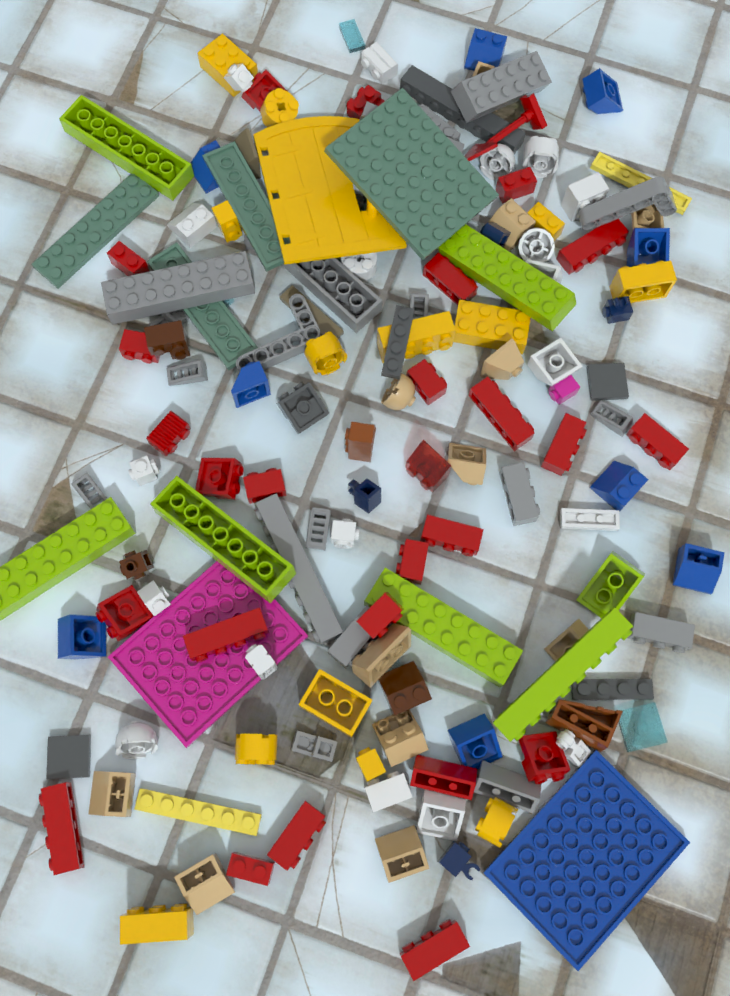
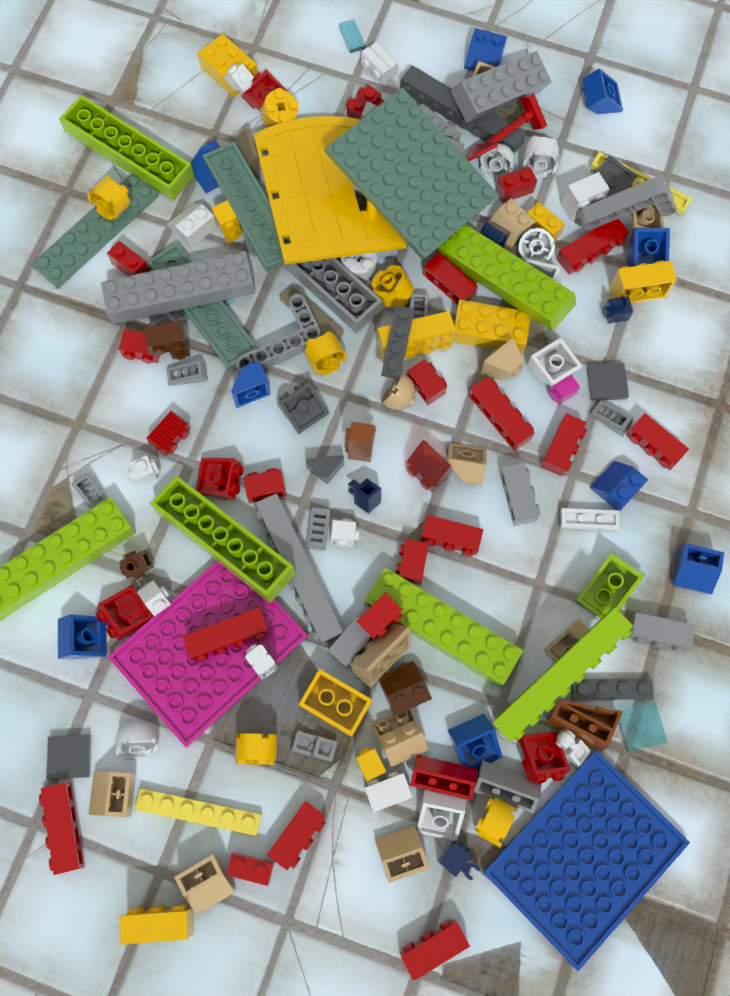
none -> yellow brick [87,175,130,220]
none -> dark grey slope [306,455,344,484]
none -> yellow brick [371,265,414,308]
none -> dark grey tile [596,155,637,198]

